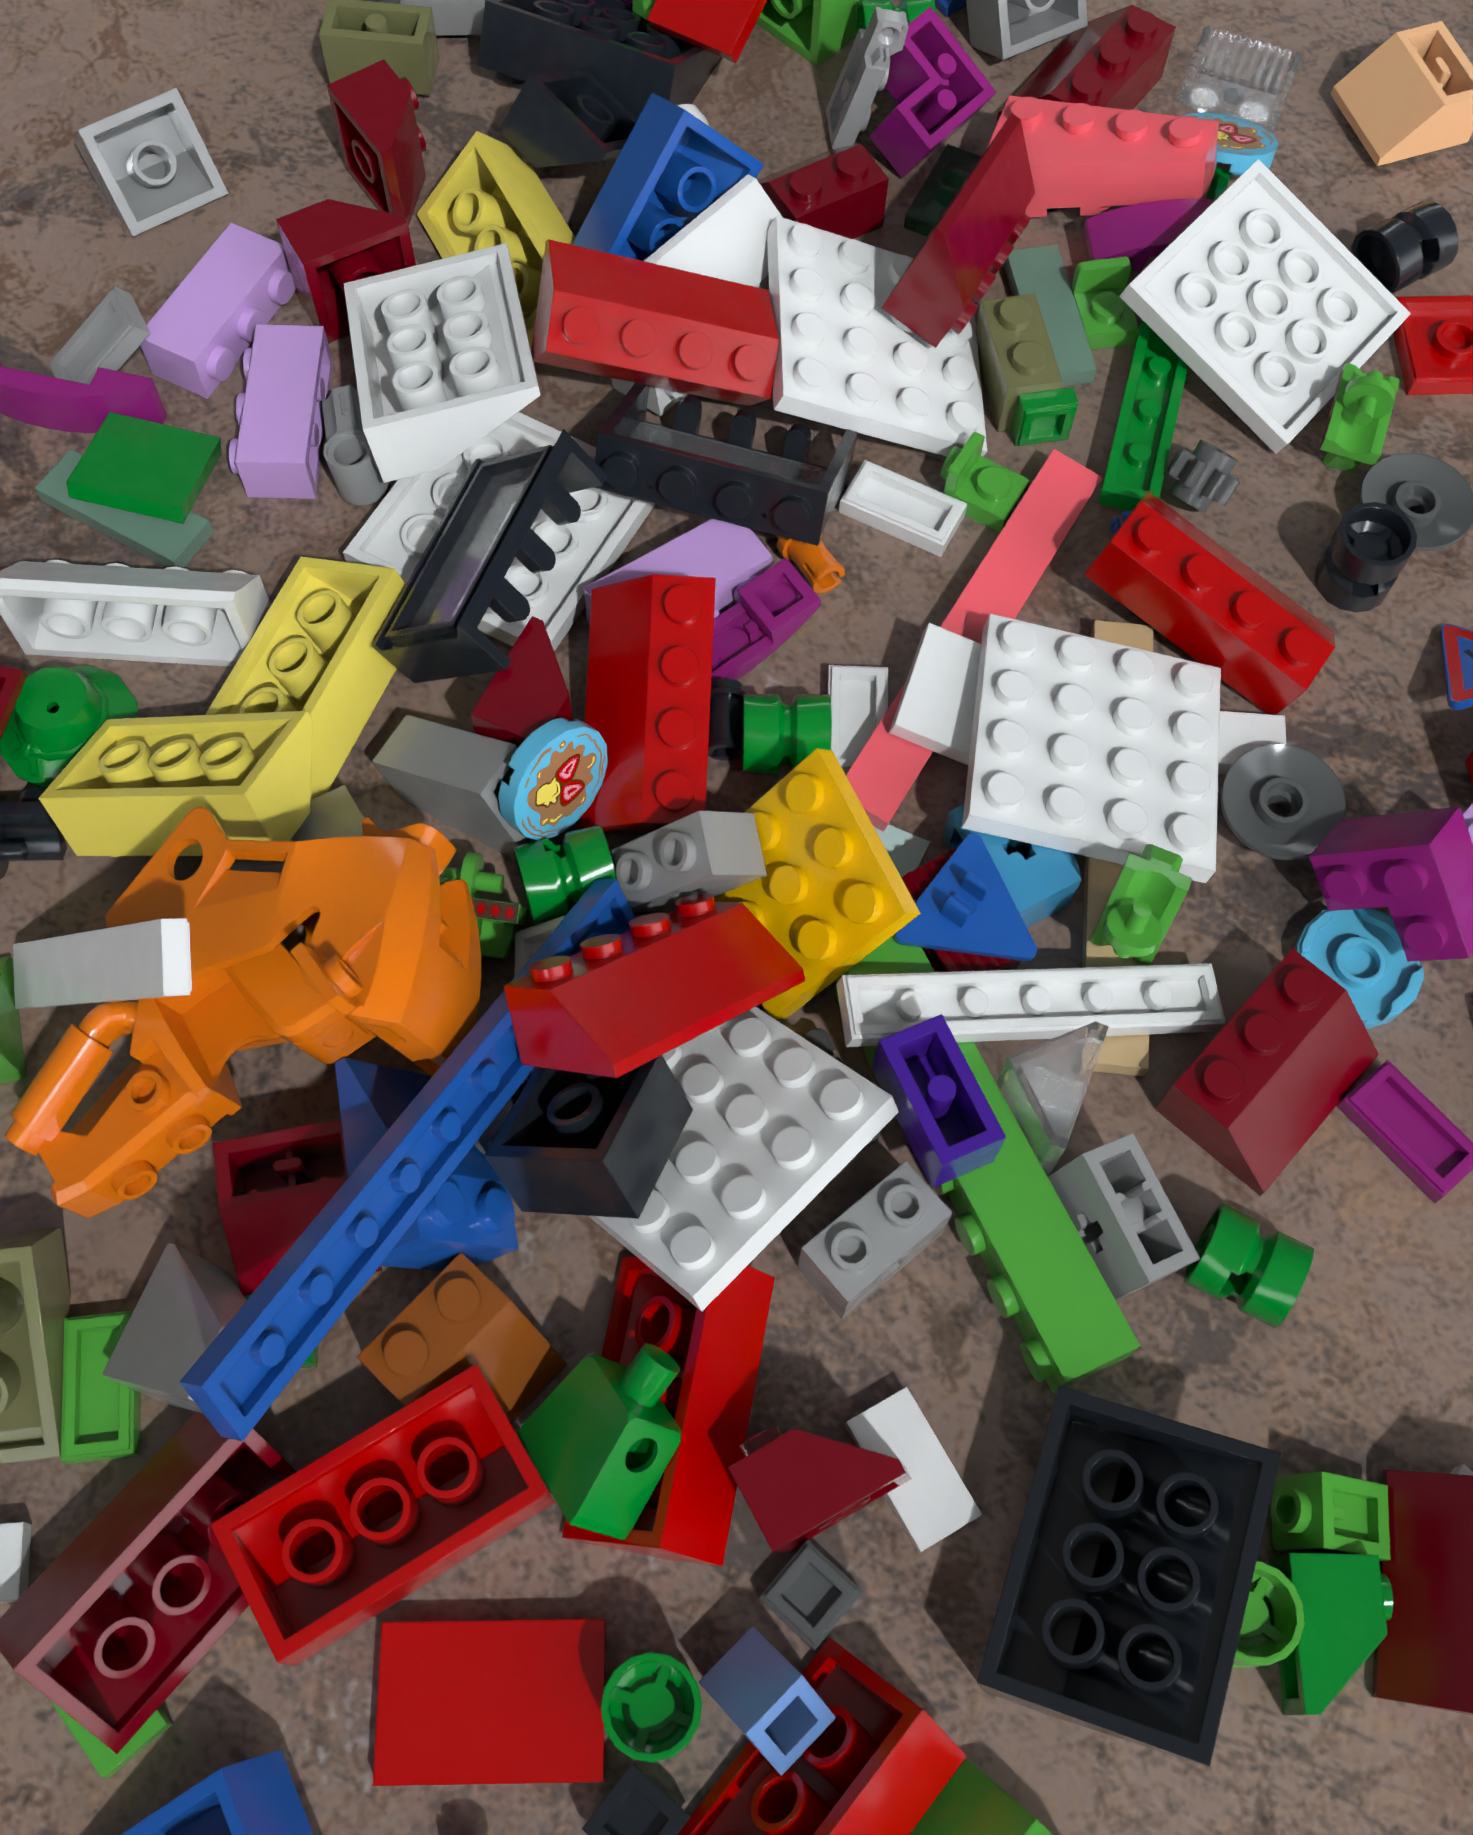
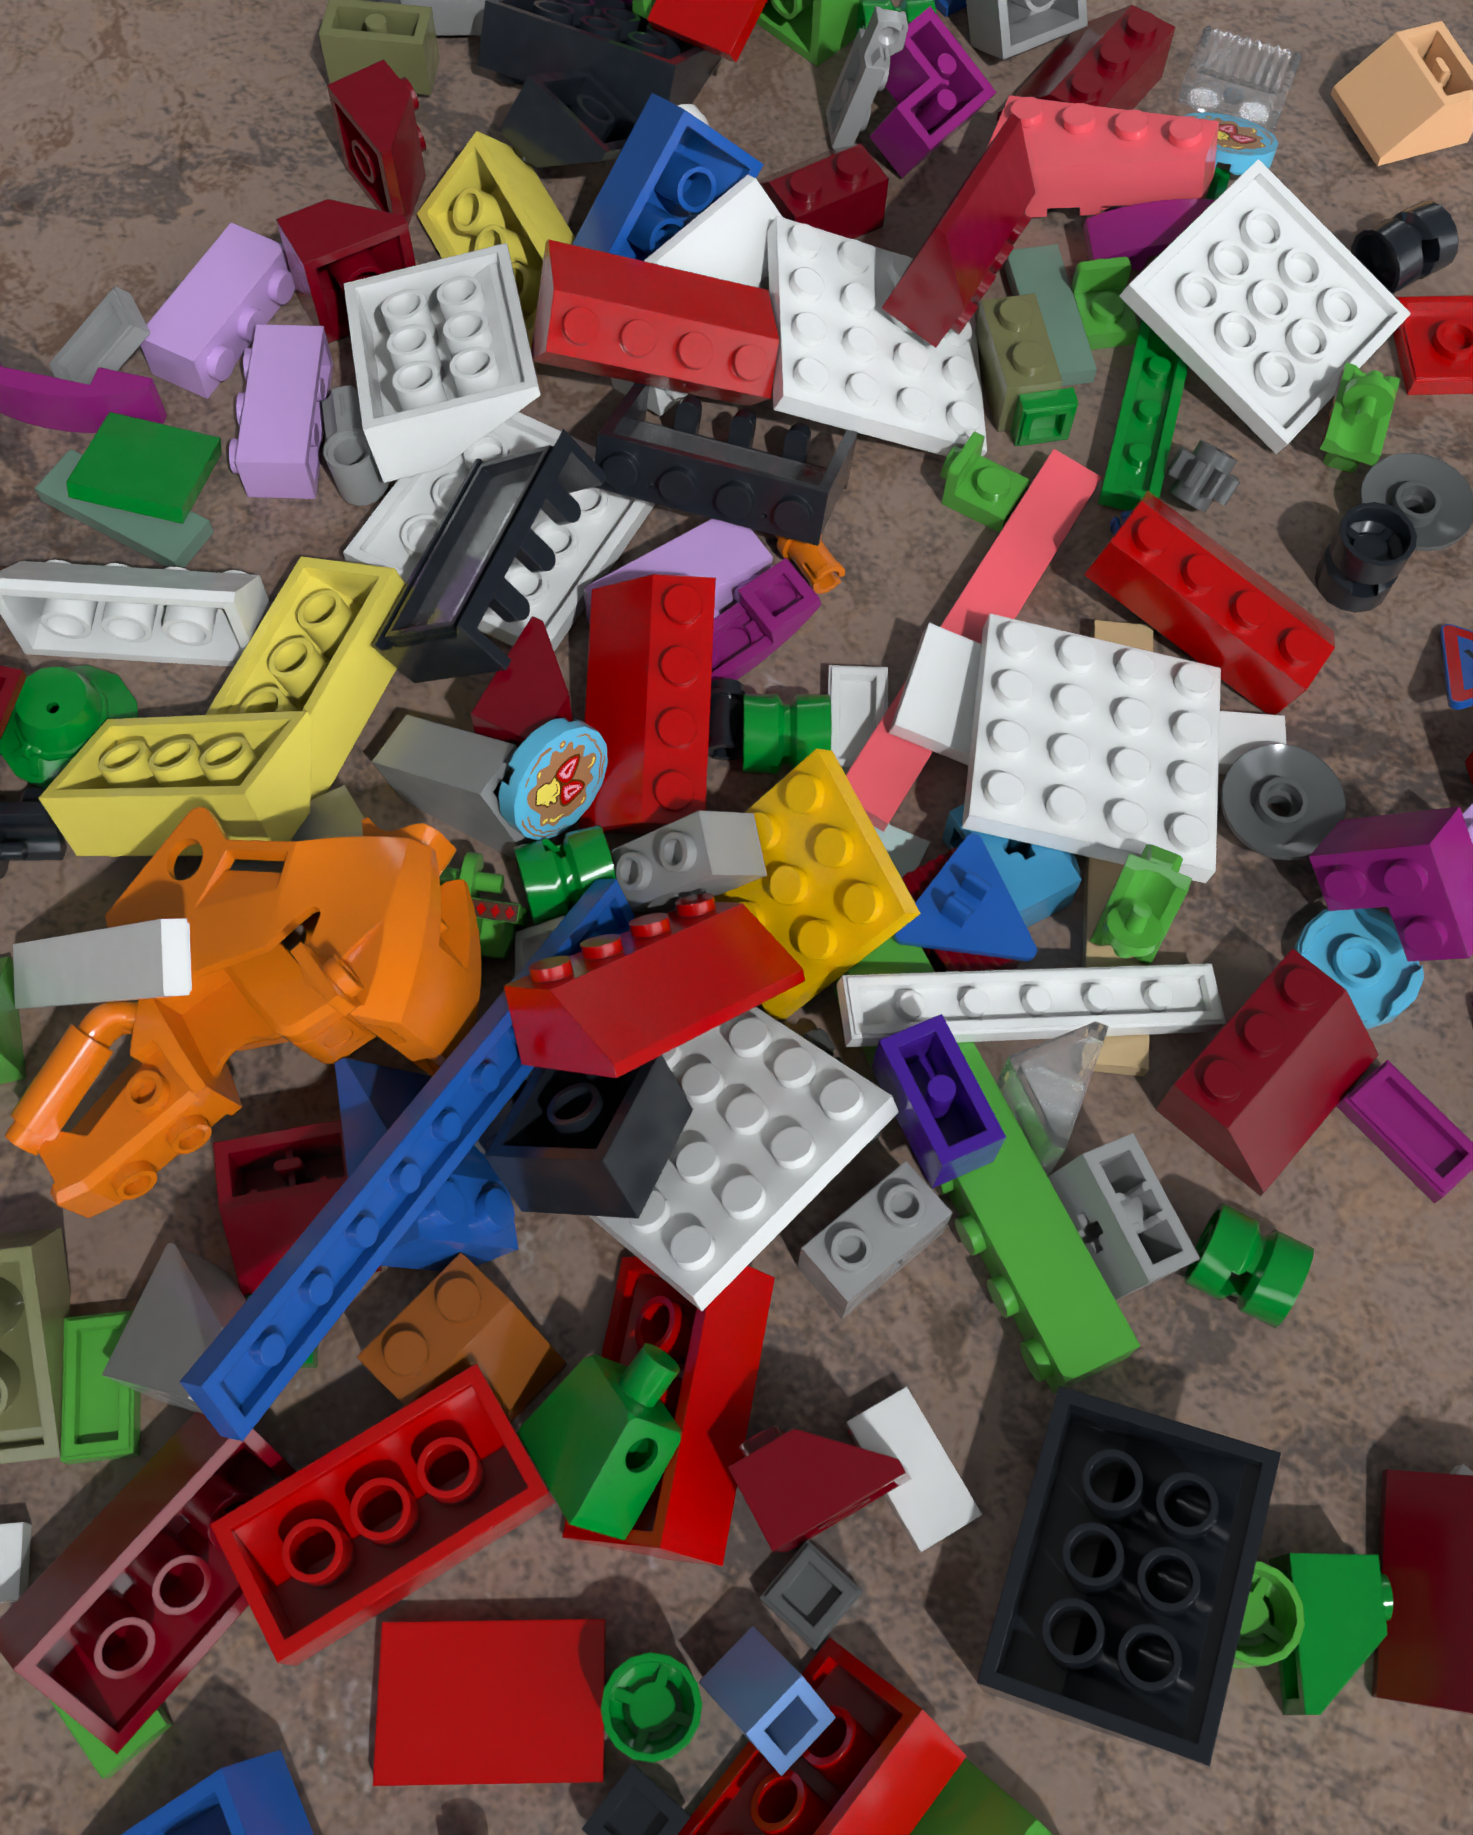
light grey slope [72,87,229,237] -> none
white tile [839,460,967,557] -> none
clear green plate [904,144,981,237] -> none
bright green bracket [1271,1471,1391,1561] -> none

